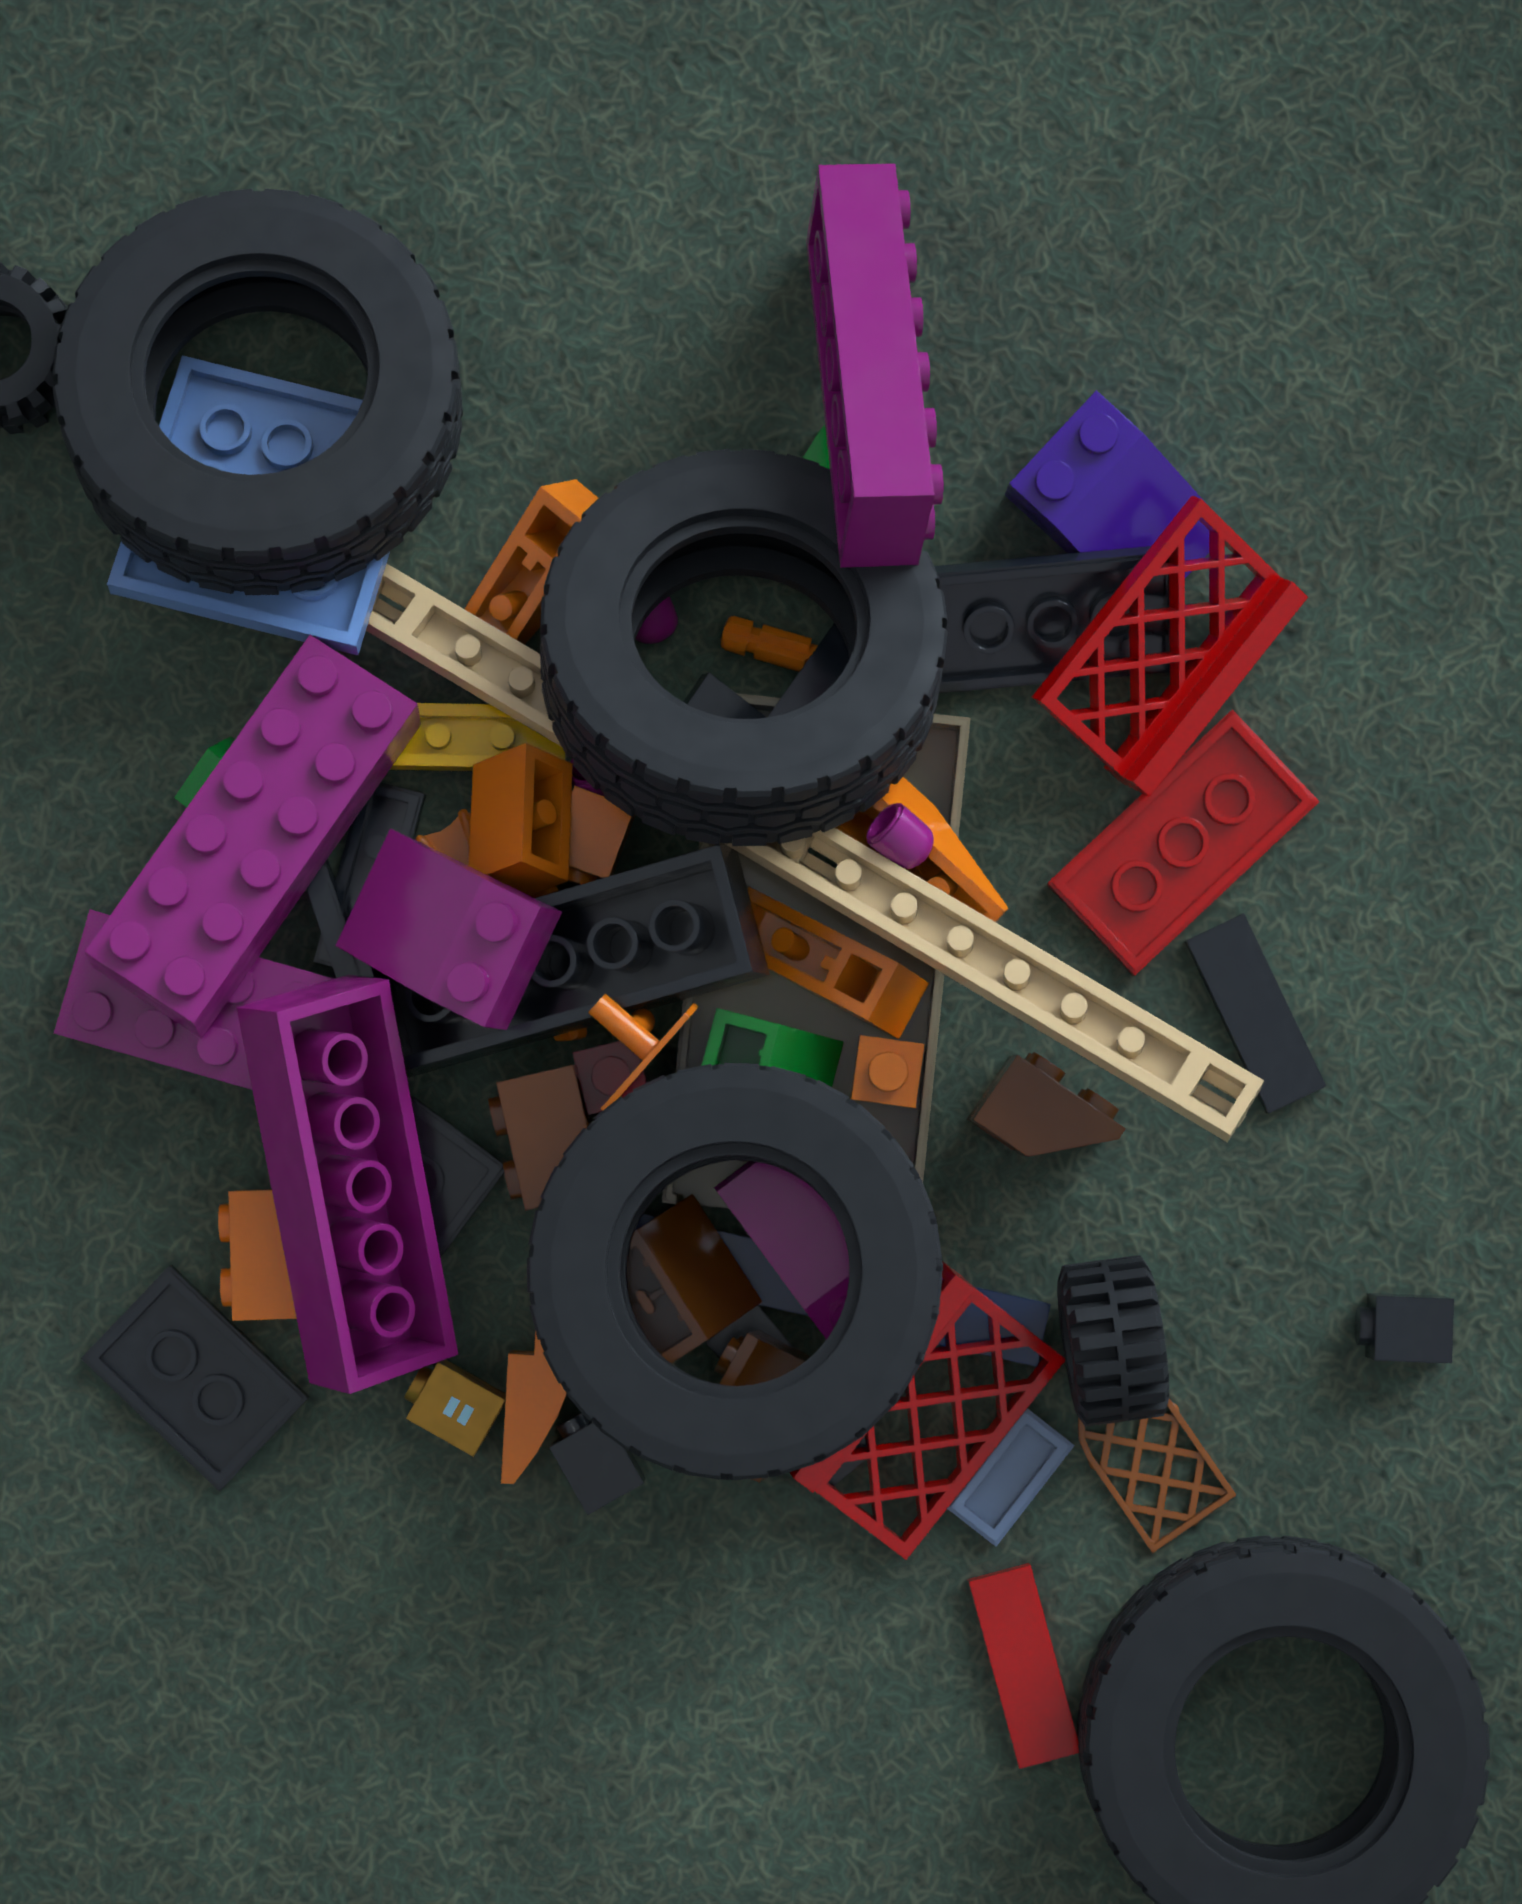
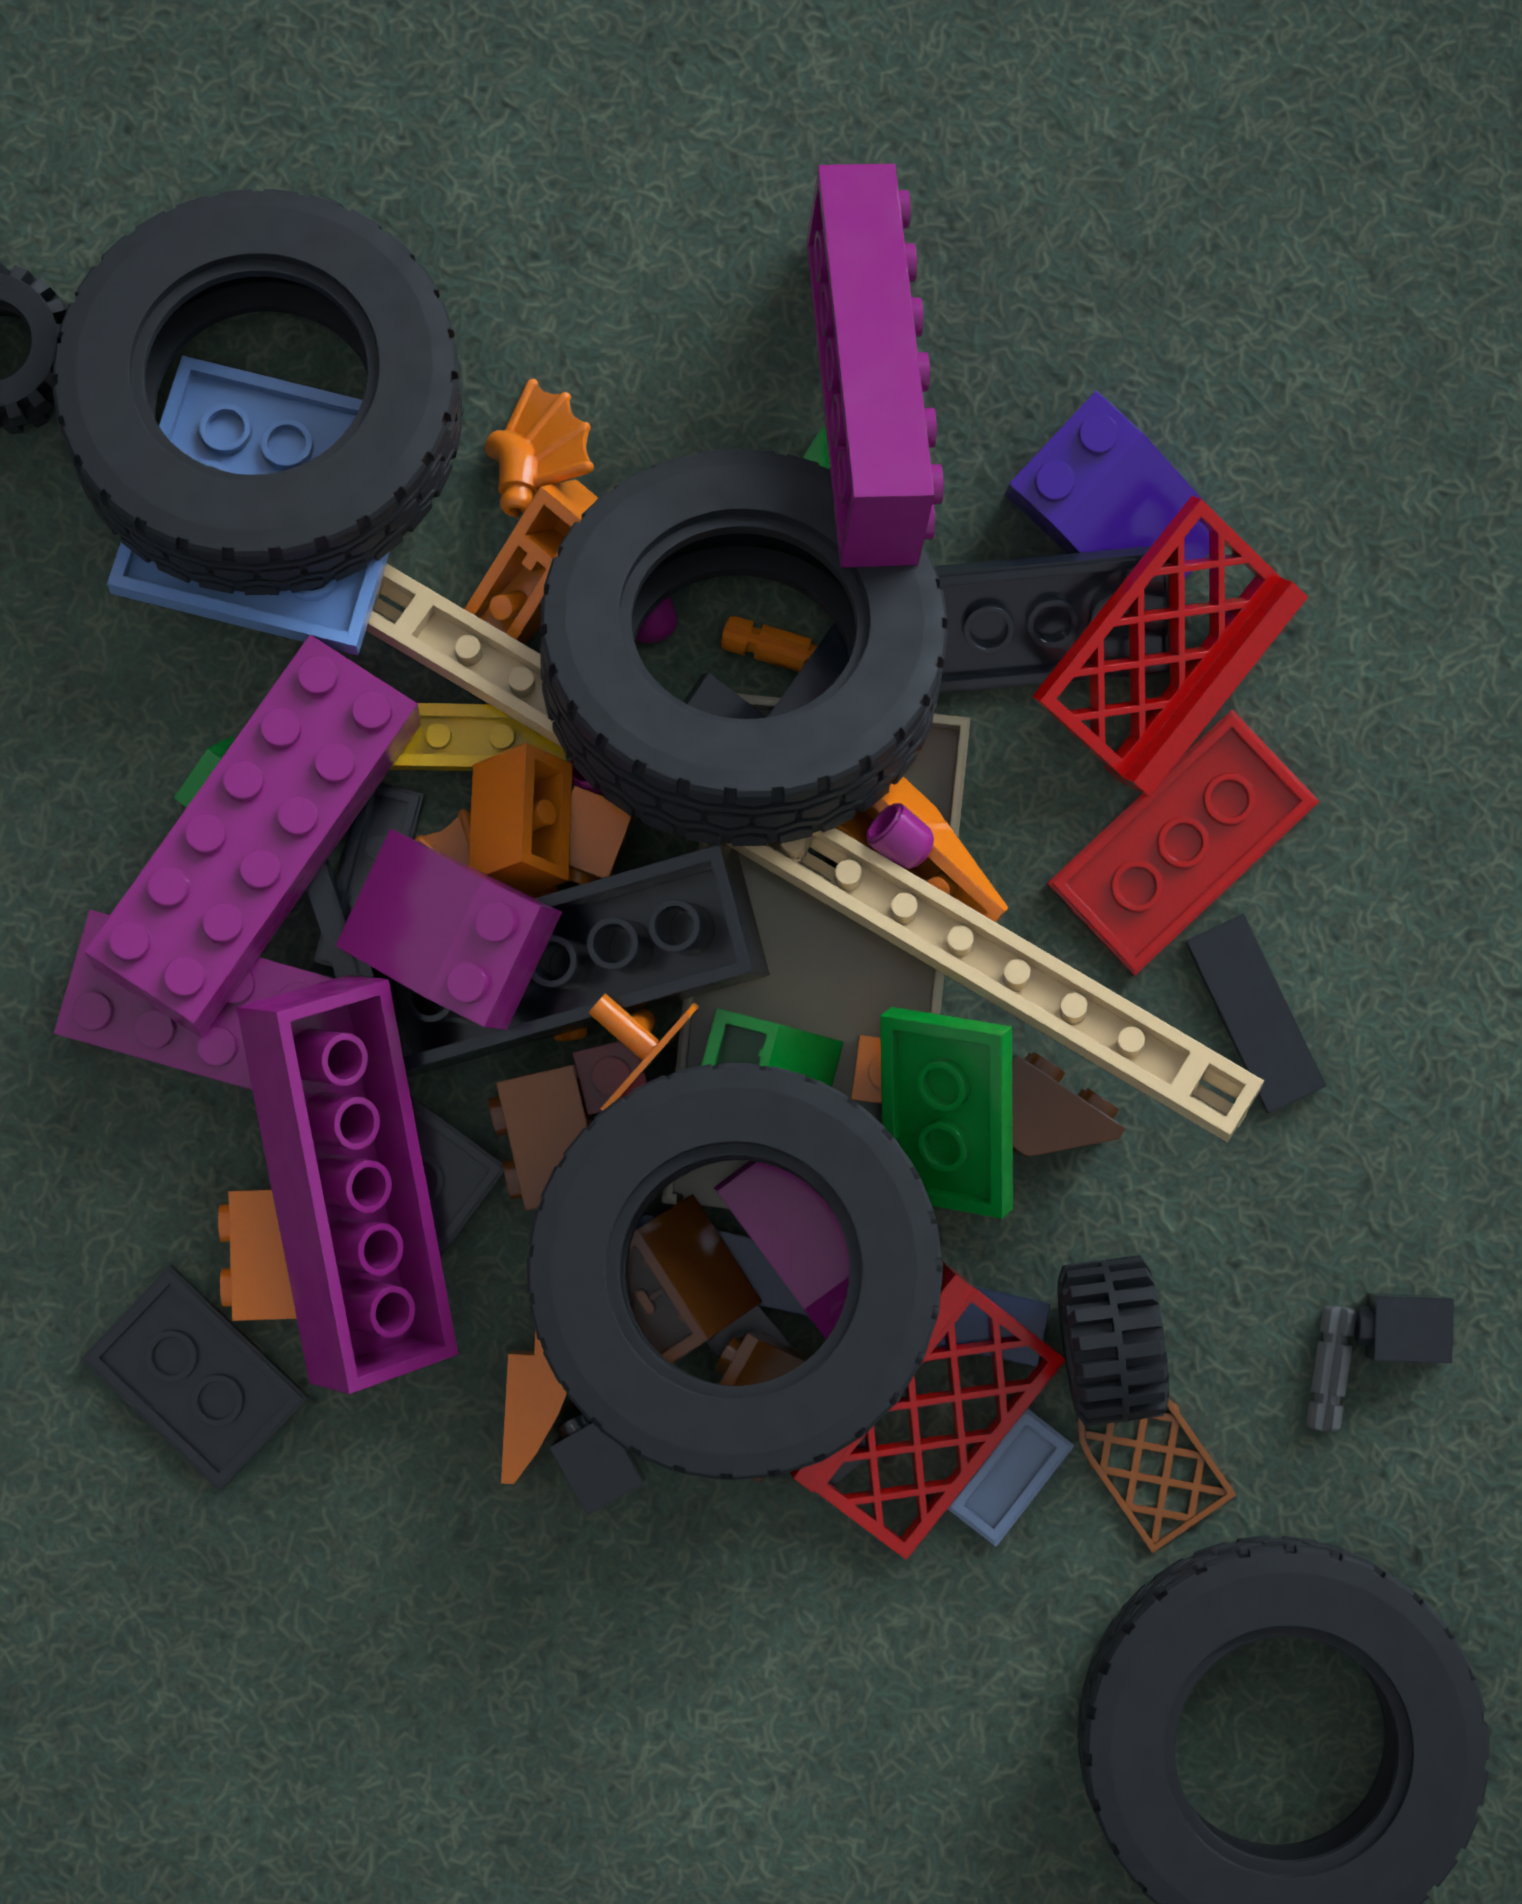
pearl gold brick [404,1359,506,1457] -> none
orange slope [747,886,929,1039] -> none
red tile [968,1563,1079,1769] -> none
none -> orange arm [484,379,594,518]
none -> green plate [880,1007,1013,1219]
none -> dark grey axle [1306,1305,1357,1432]

